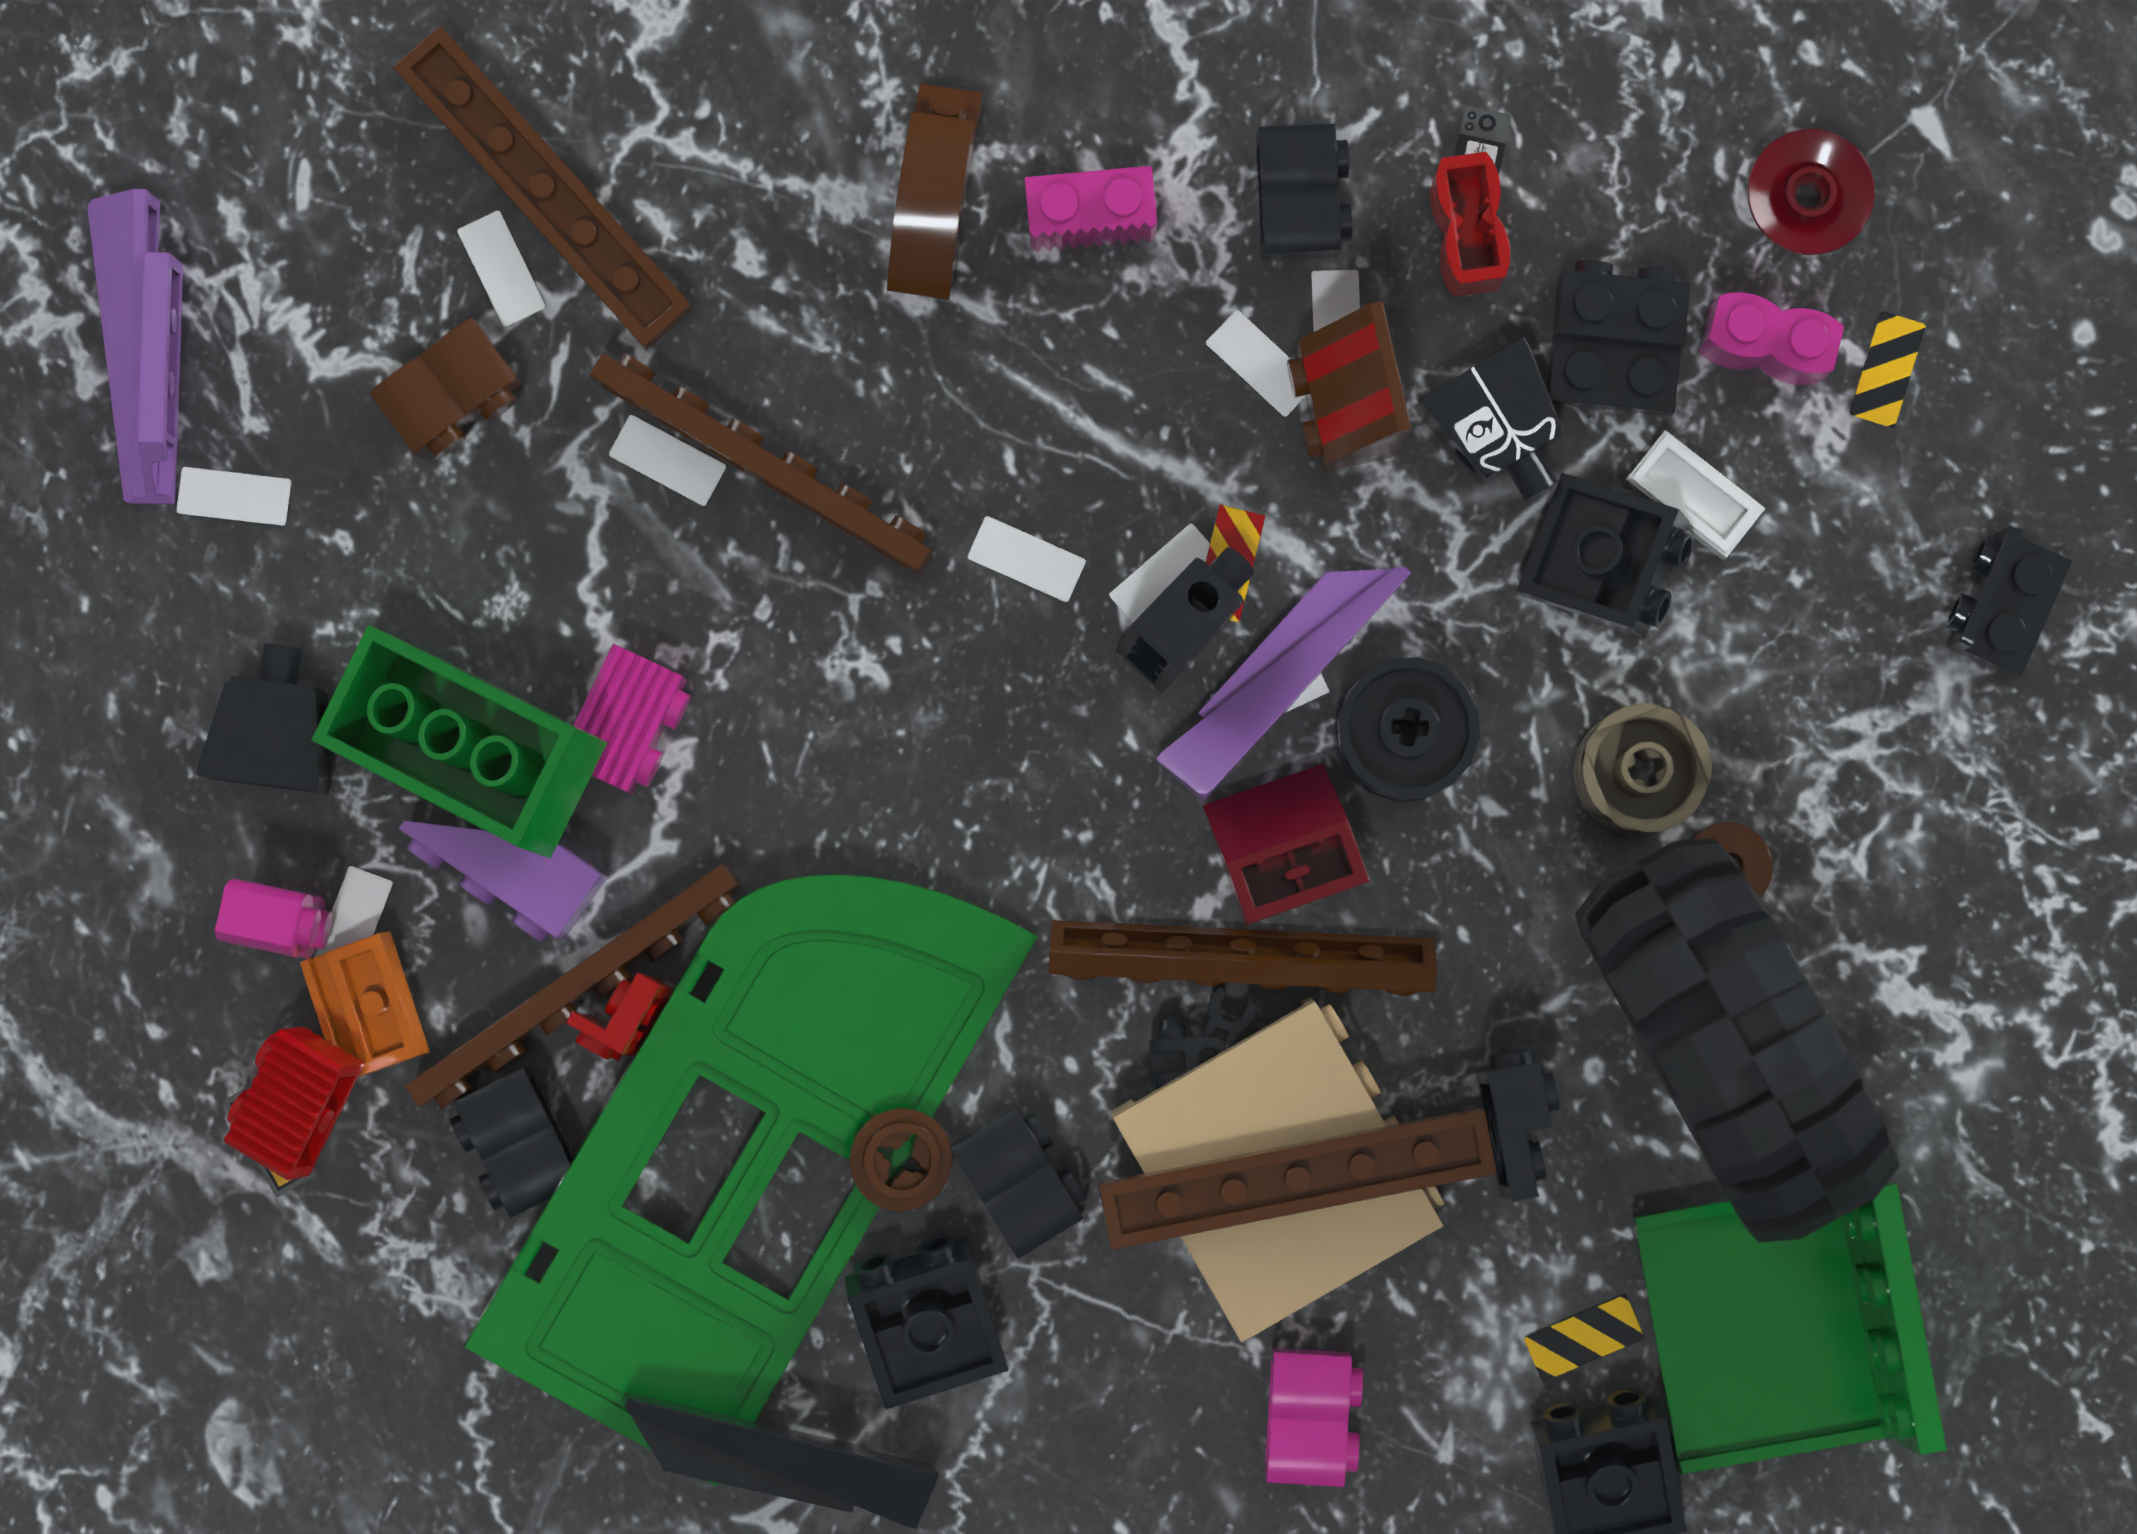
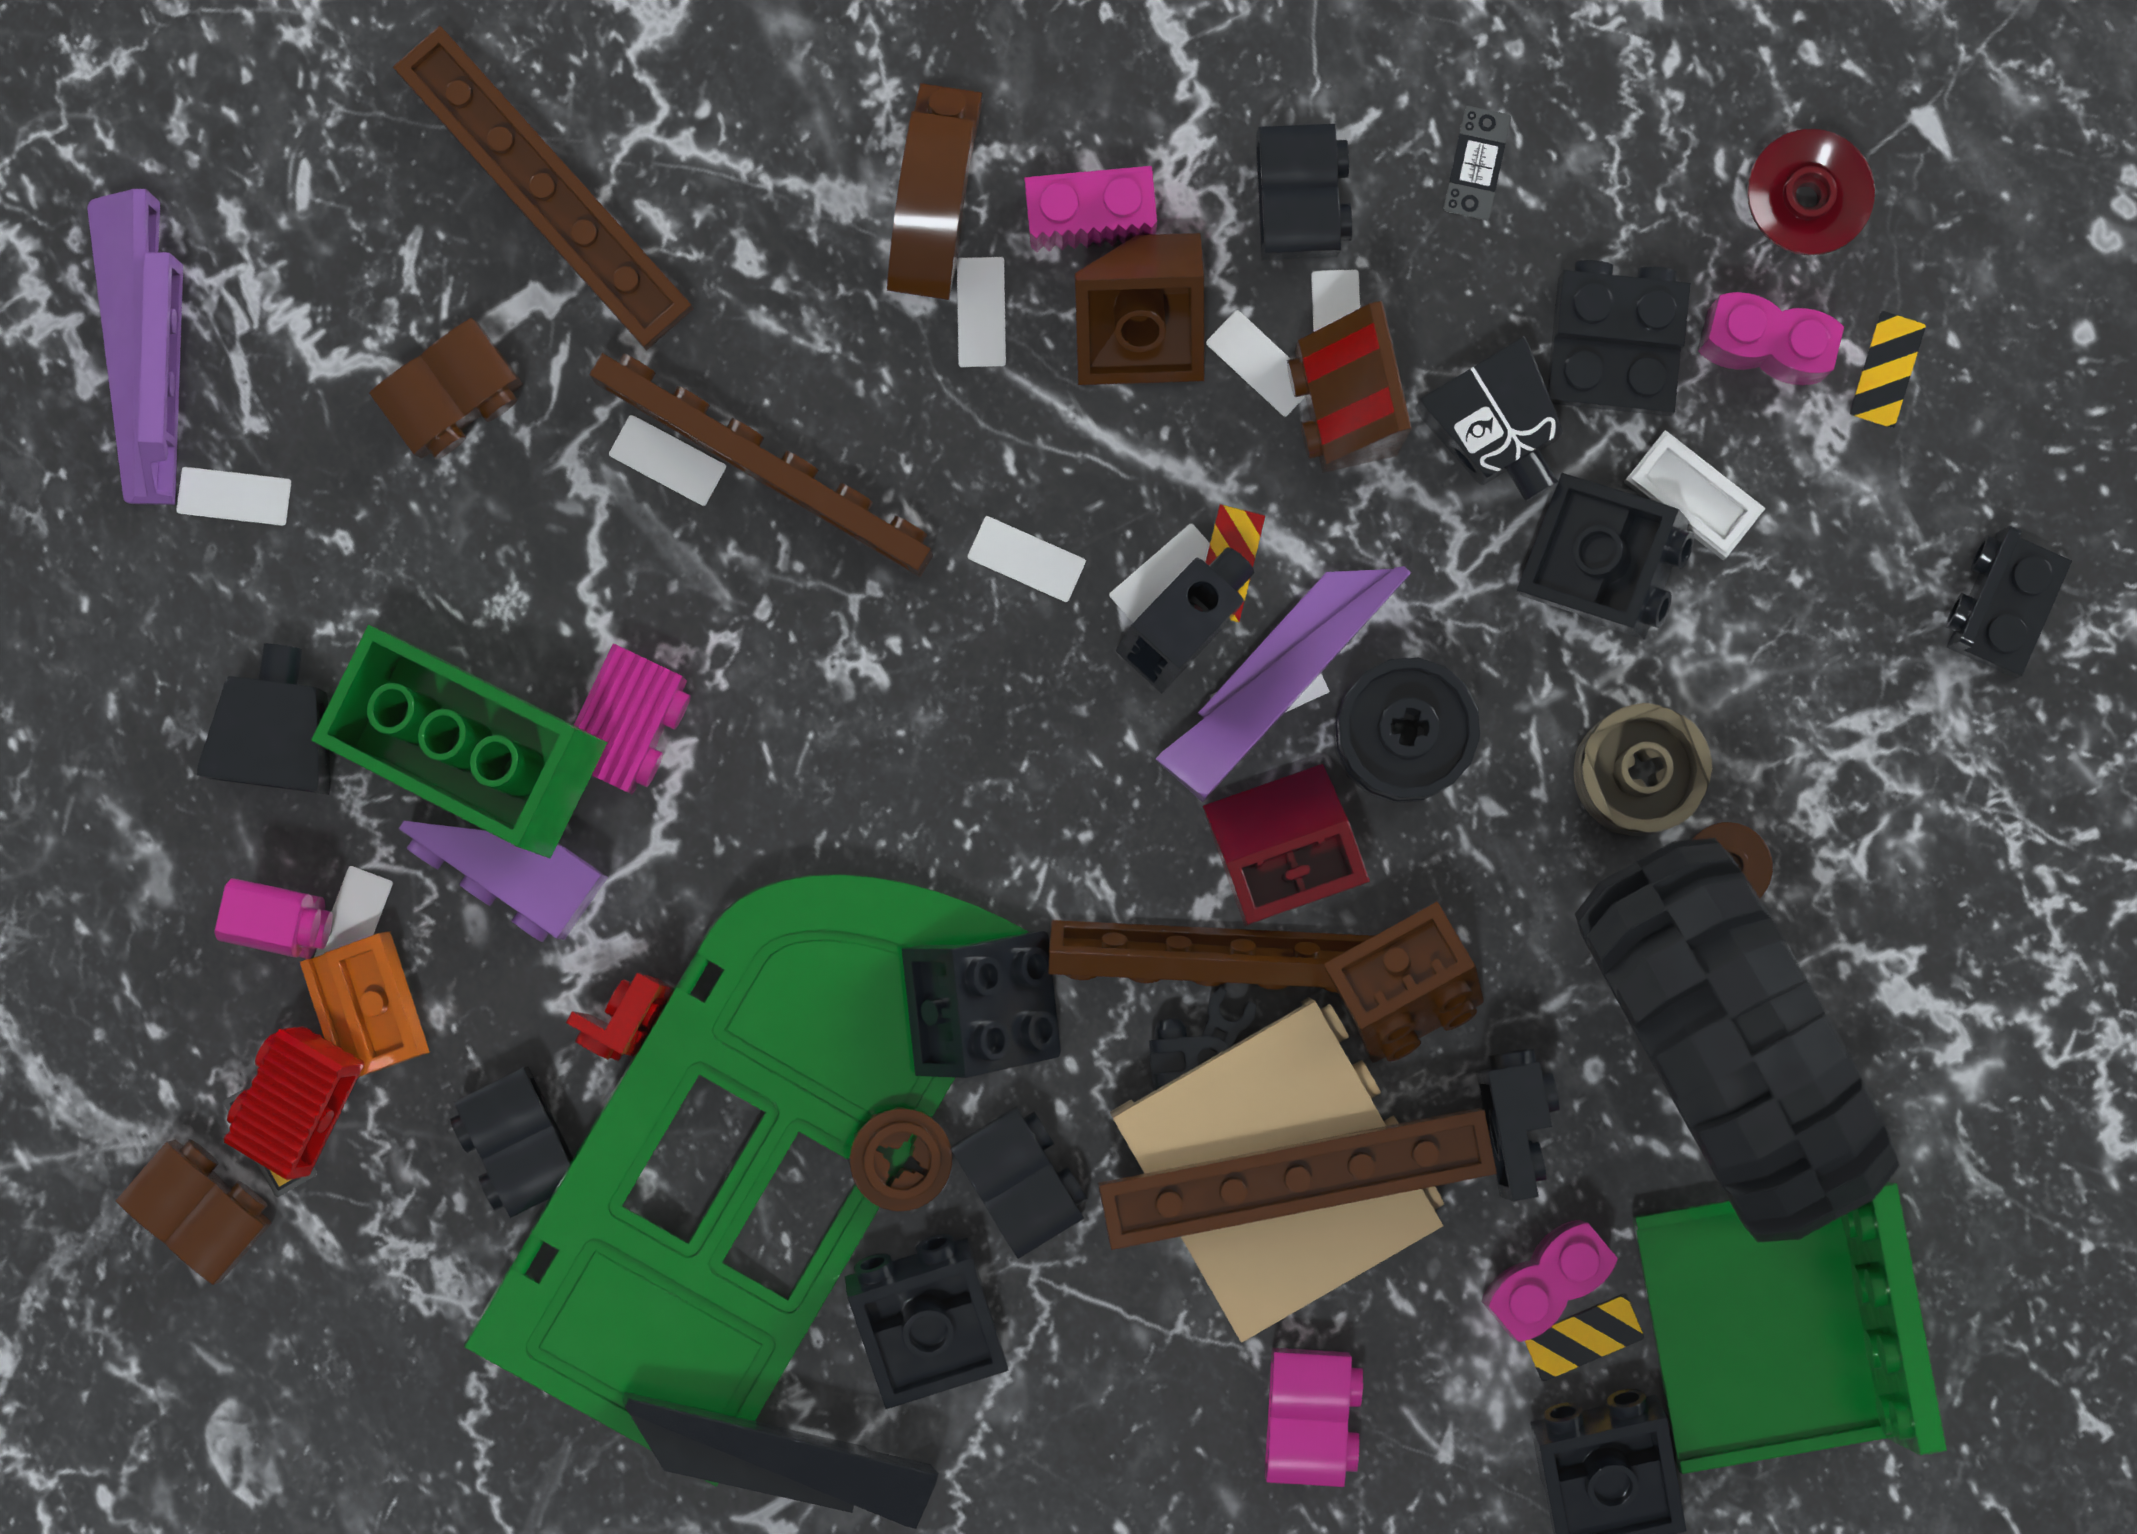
reddish brown plate [404,863,742,1110] -> none
white sticker [458,210,545,327] -> none
red brick [1430,152,1510,297] -> none
none -> reddish brown brick [116,1139,272,1285]
none -> black bracket [902,931,1061,1078]
none -> white sticker [957,257,1006,367]
none -> reddish brown slope [1075,233,1204,385]
none -> reddish brown bracket [1324,902,1484,1063]
none -> dark pink brick [1481,1220,1618,1342]

